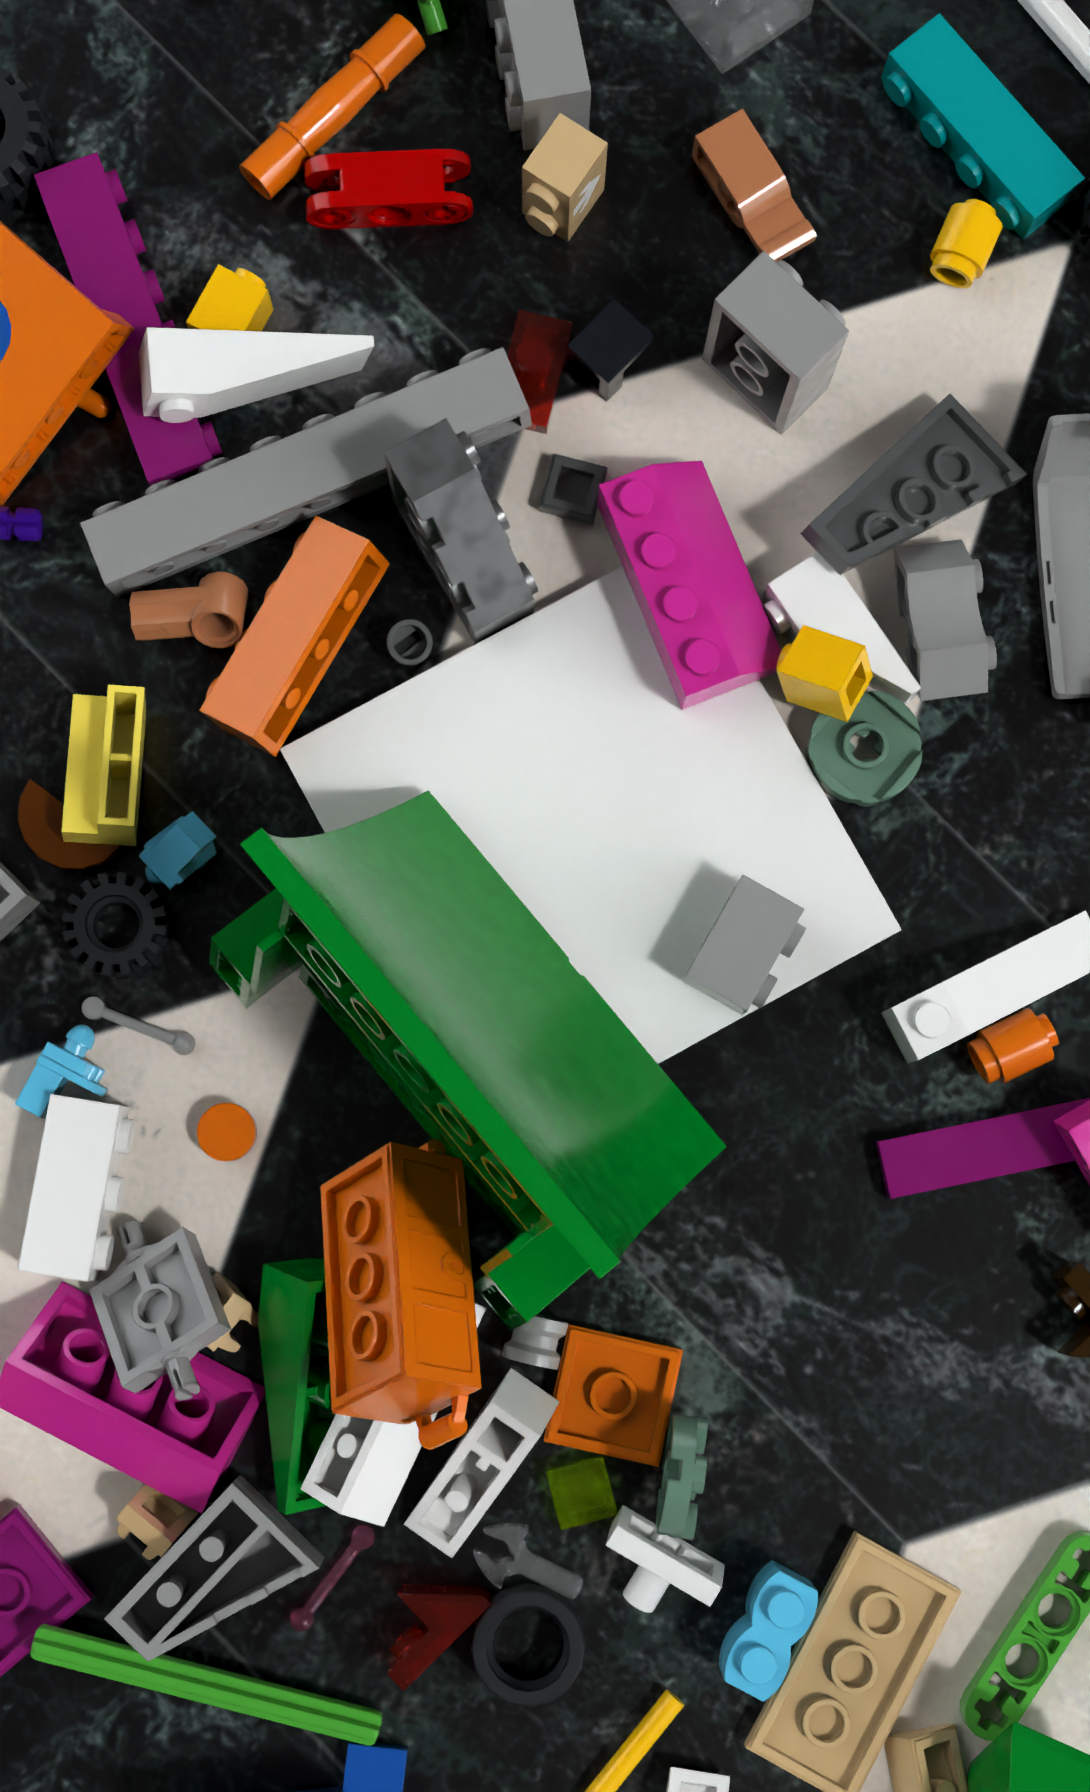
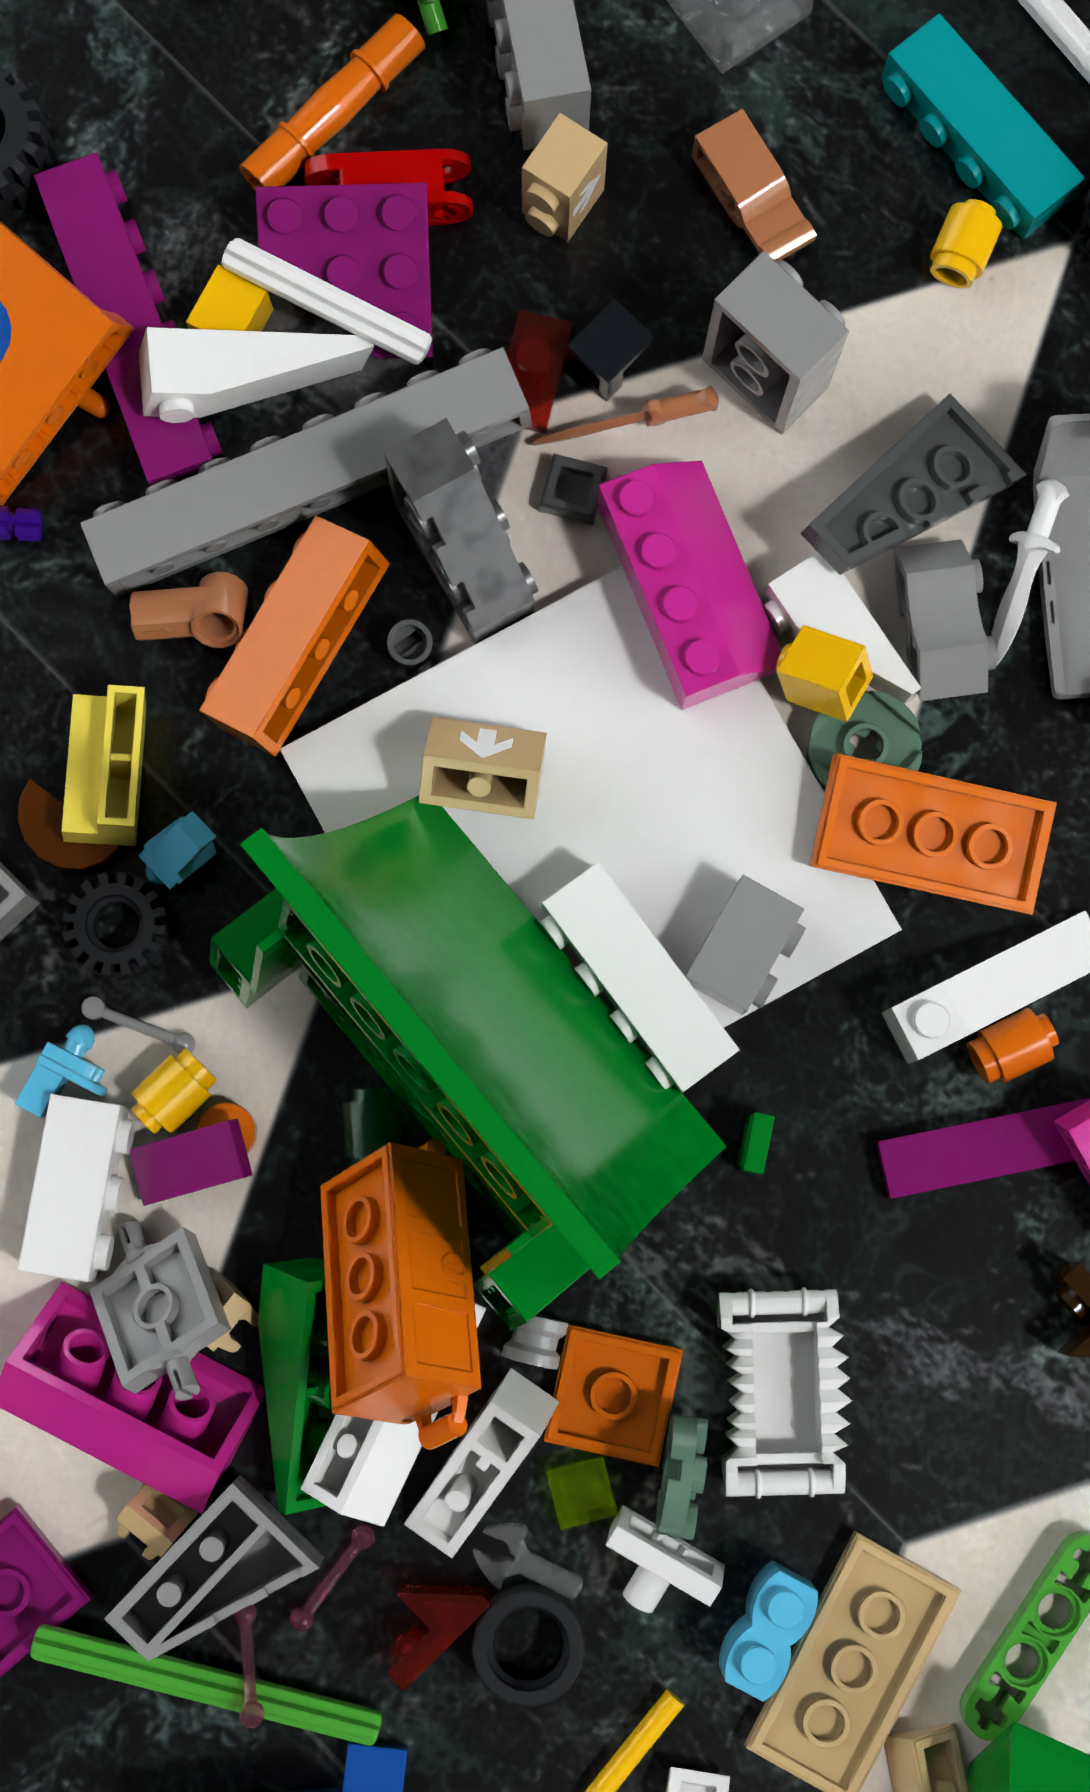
none -> yellow brick [130,1048,218,1134]
none -> magenta tile [130,1119,253,1206]
none -> white axle [221,238,432,364]
none -> clear pink hinge [233,1605,265,1729]
none -> magenta plate [255,183,433,359]
none -> clear green brick [342,1088,403,1166]
none -> tan brick [419,716,547,819]
none -> nougat sword [531,386,719,446]
none -> white brick [539,861,740,1093]
none -> white piece [716,1287,852,1499]
none -> green tile [736,1112,775,1175]
none -> orange tile [809,753,1057,915]
none -> white sword [991,479,1070,666]

